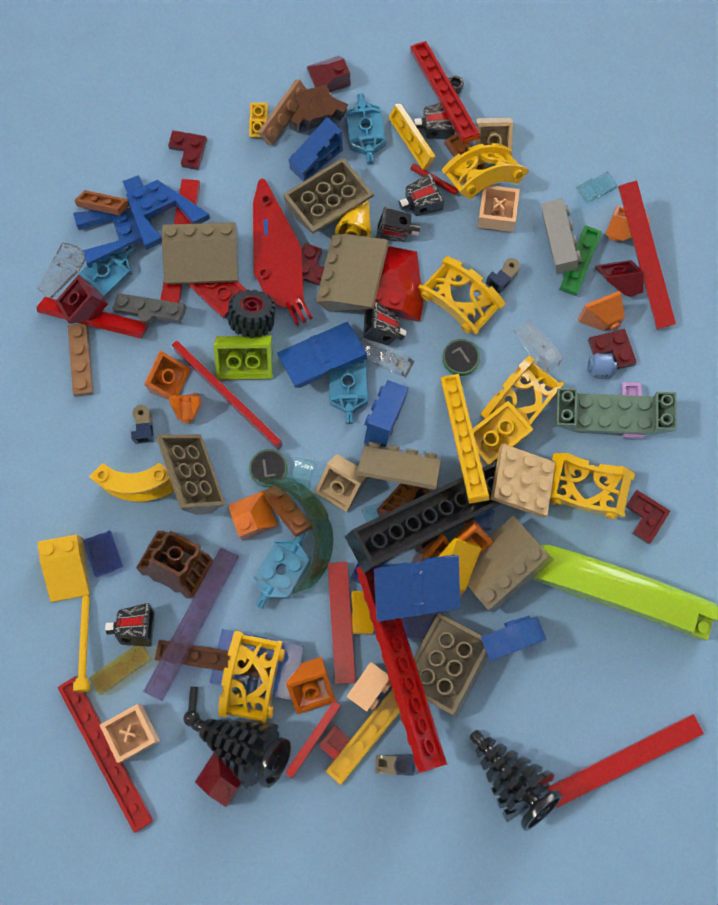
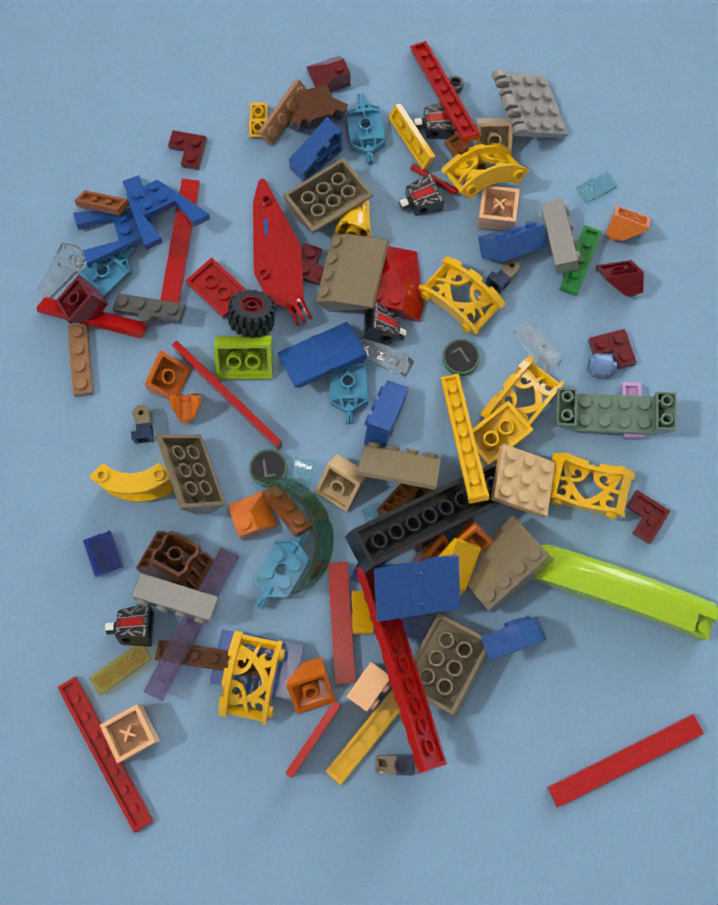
yellow slope [38,534,90,602] -> none
yellow piece [73,595,90,692] -> none
dark tan slope [162,222,239,285] -> none
black bar [183,687,200,727] -> none
black plant [191,719,291,788] -> none
dark red slope [195,750,242,807] -> none
red panel [318,726,350,759] -> none
black torso [376,207,420,242] -> none
black plant [469,730,563,831] -> none
blue tile [474,510,495,530] -> none
orange slope [578,291,625,331] -> none
red tile [618,180,676,329] -> none
none -> light grey brick [132,573,220,625]
none -> blue wedge [478,221,547,262]
none -> light grey hinge [492,69,568,138]

